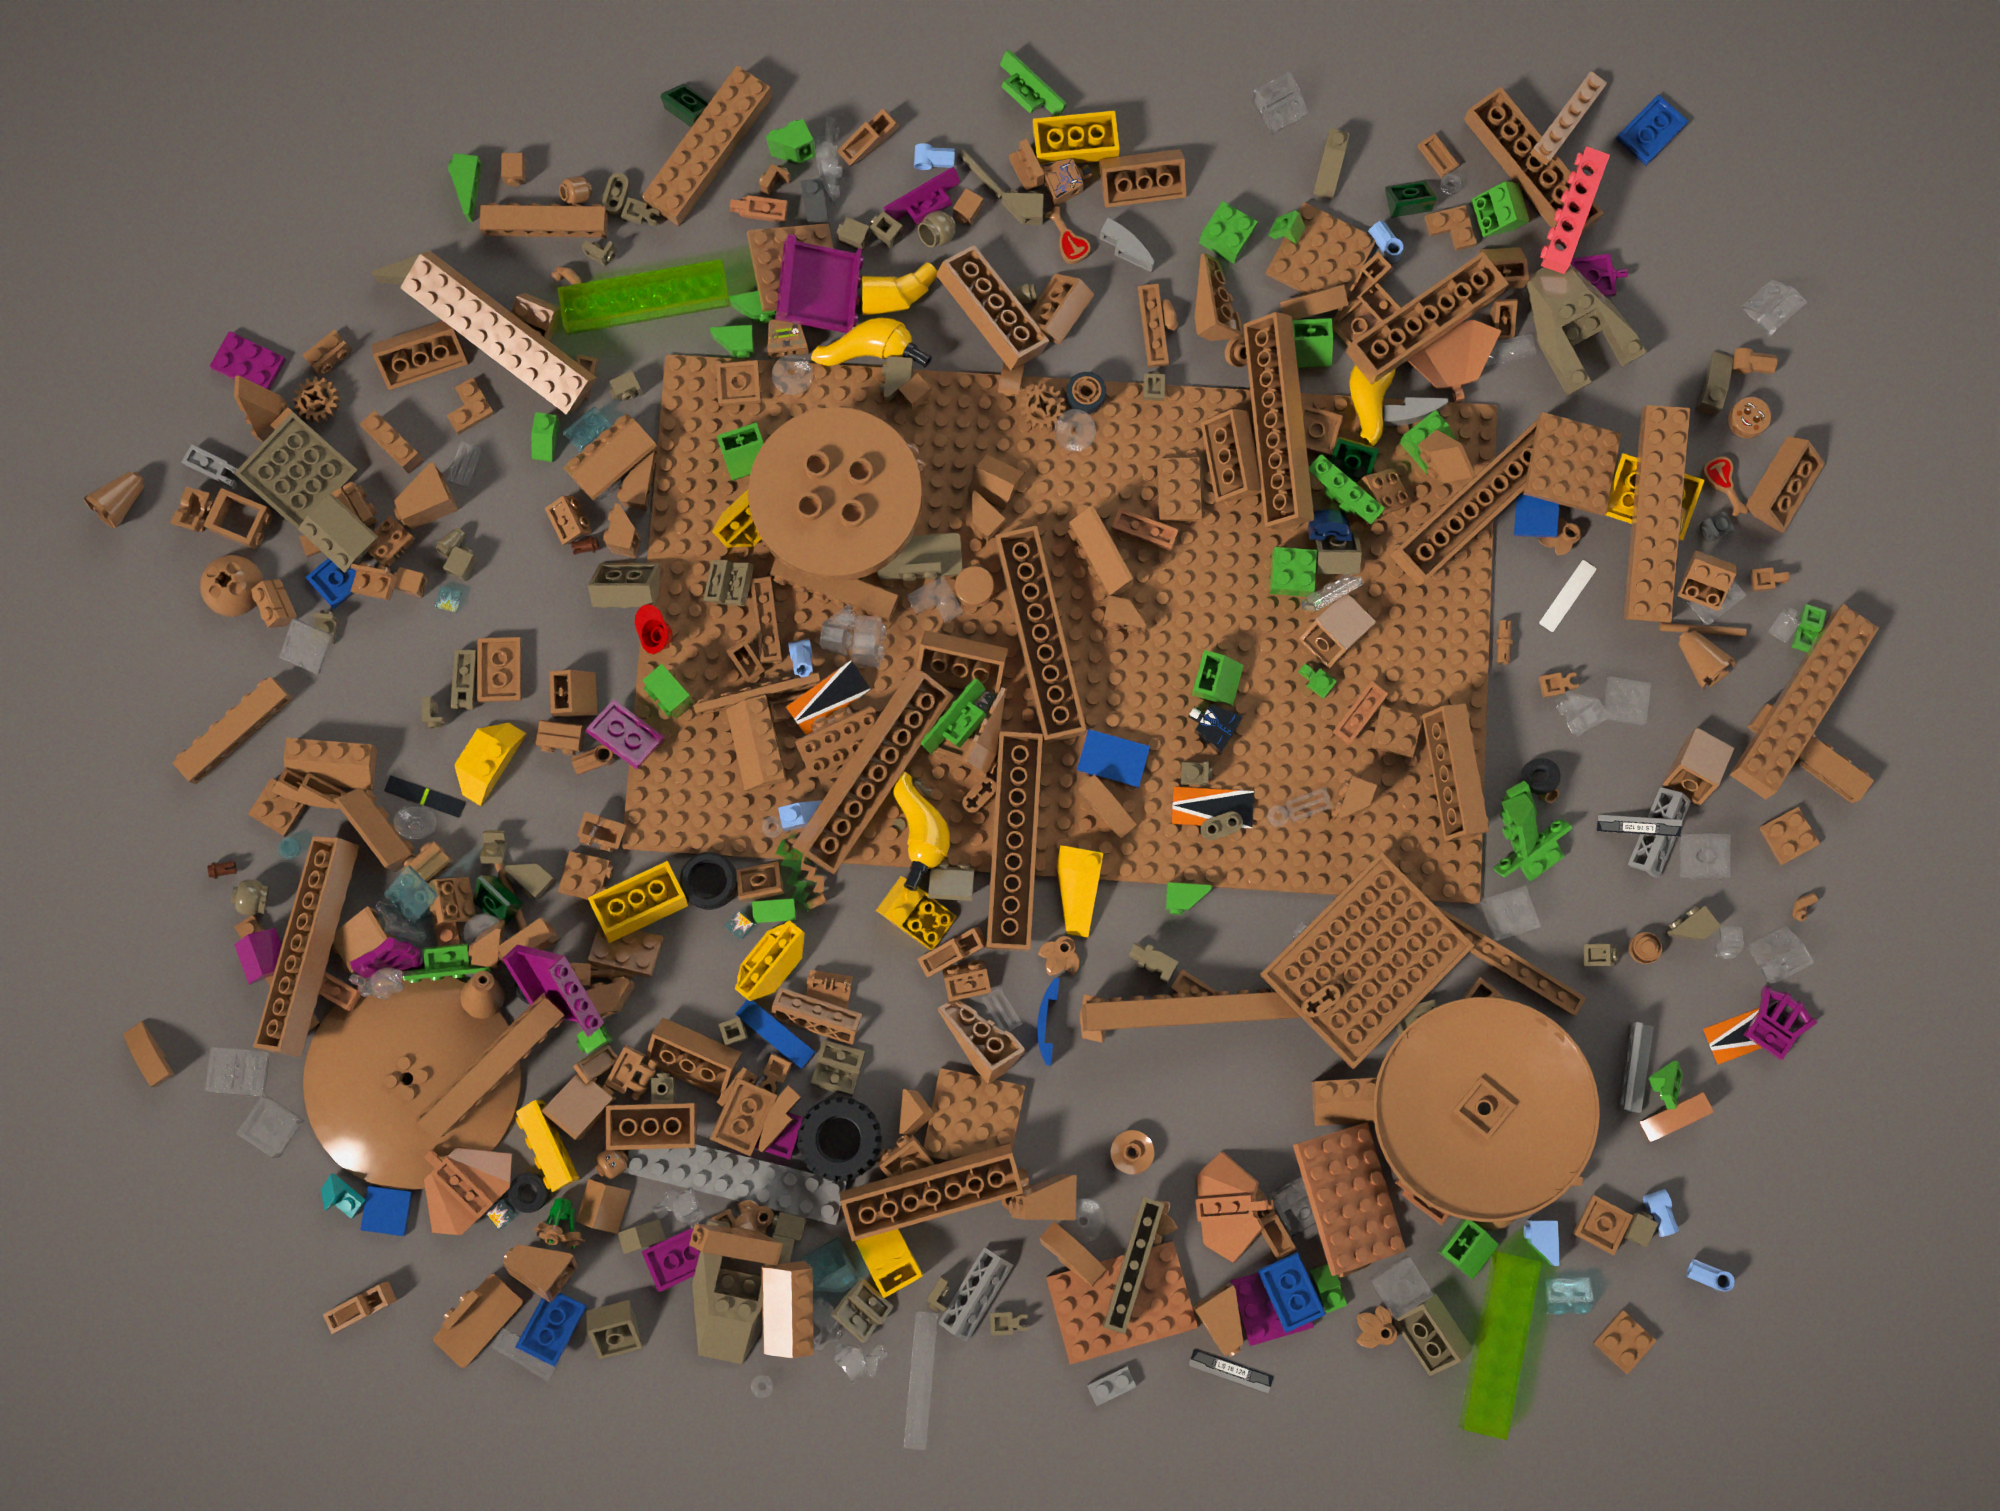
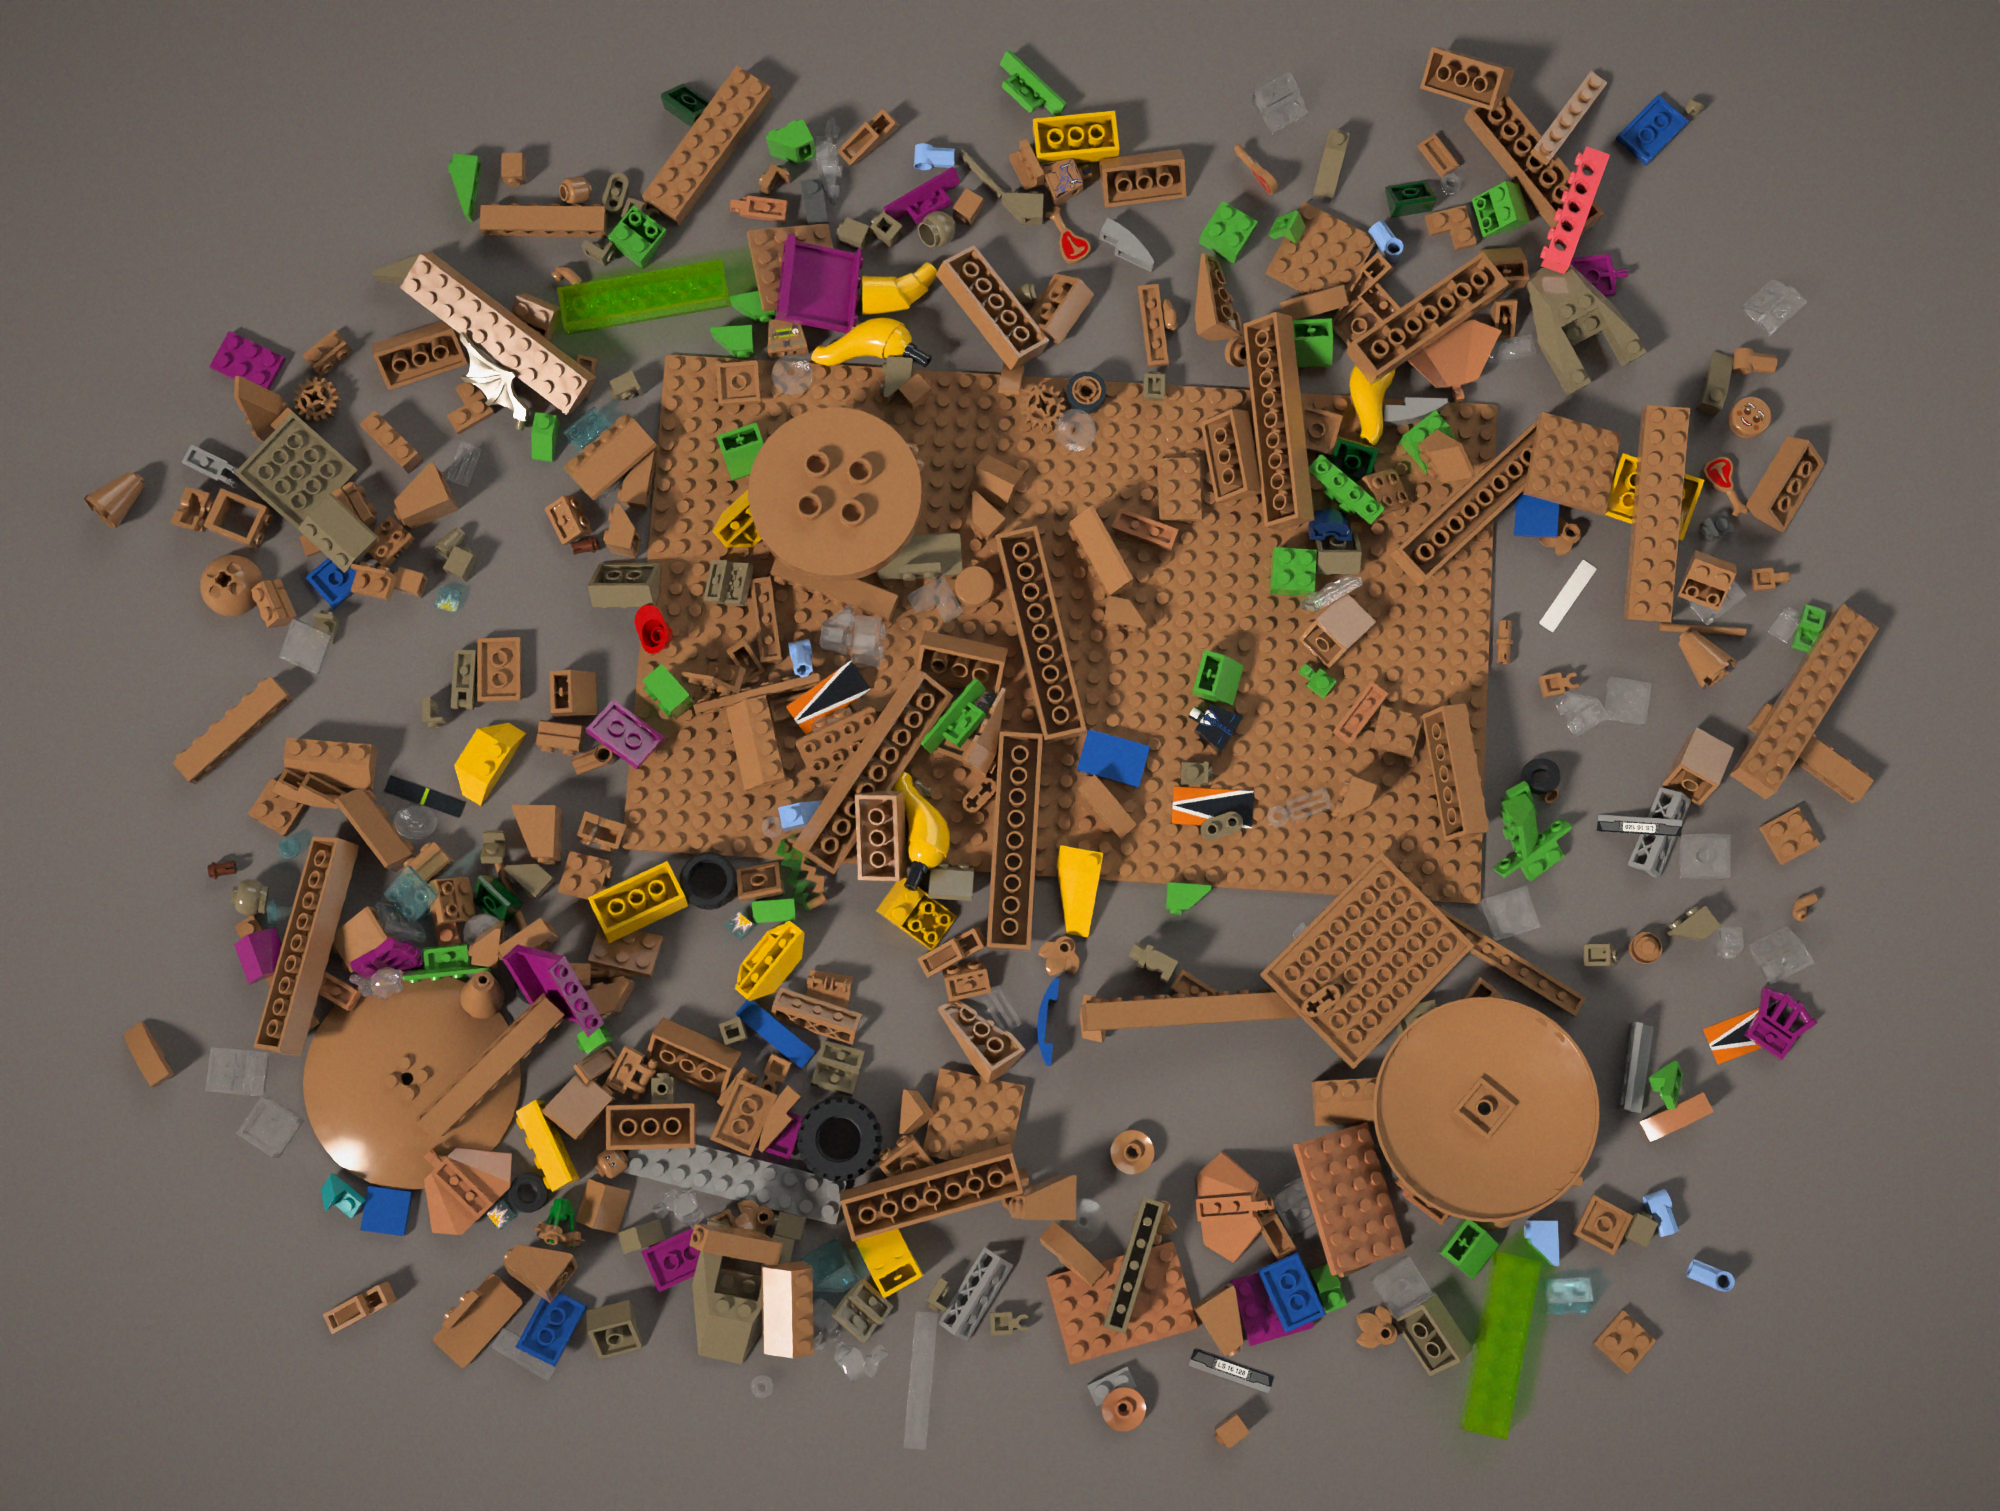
none -> clear light blue tile [266,899,277,924]
none -> animal [460,332,529,430]
none -> medium nougat slope [512,805,563,866]
none -> bright green slope [608,205,667,269]
none -> medium nougat bracket [681,662,746,695]
none -> medium nougat slope [855,791,907,881]
none -> nougat dish [1101,1387,1146,1432]
none -> medium nougat brick [1214,1412,1250,1449]
none -> medium nougat piece [1234,144,1278,196]
none -> medium nougat slope [1420,47,1515,111]
none -> dark tan hinge [1686,98,1704,116]

